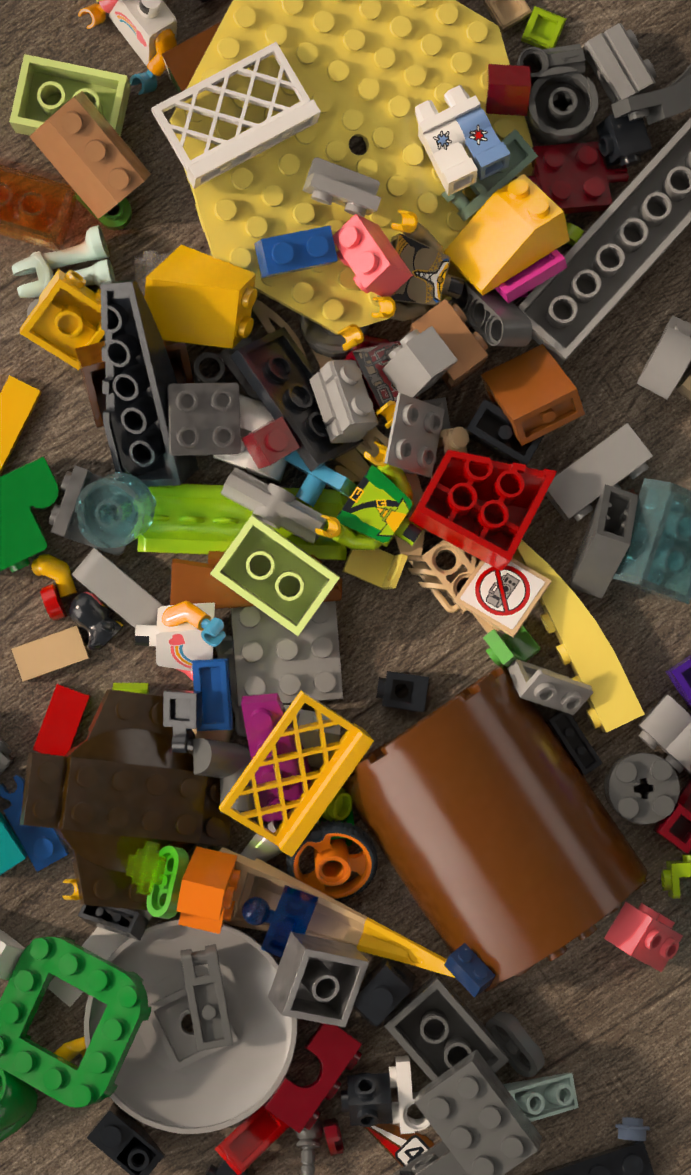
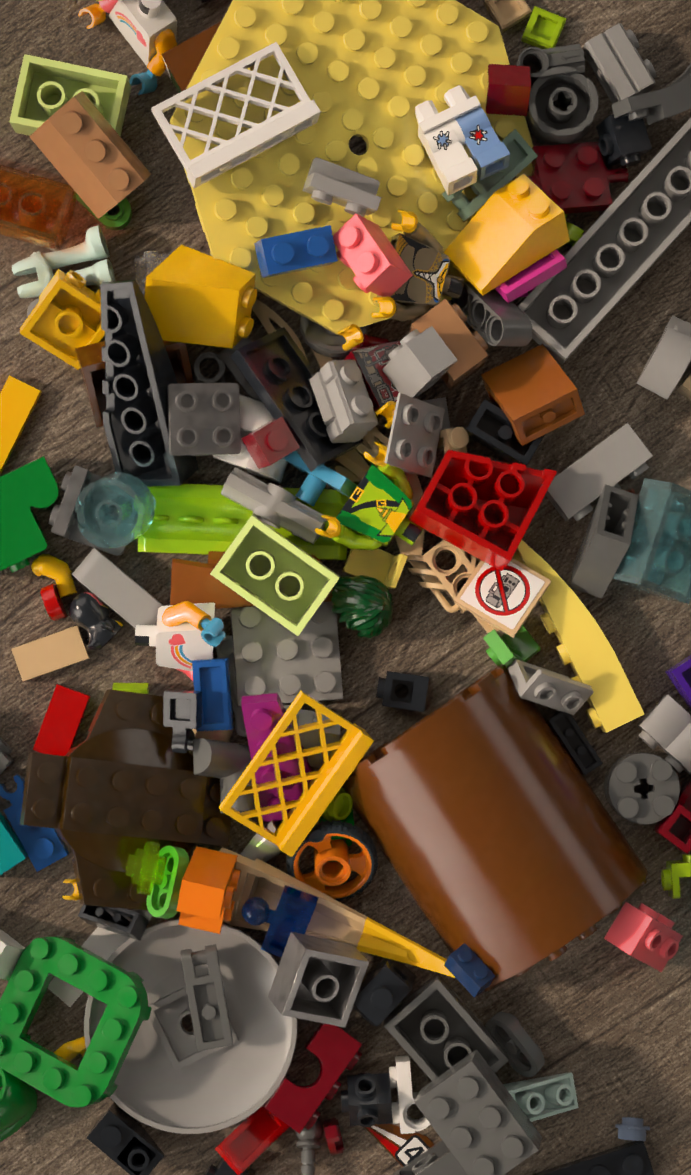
none -> dark green hair [331,575,394,638]

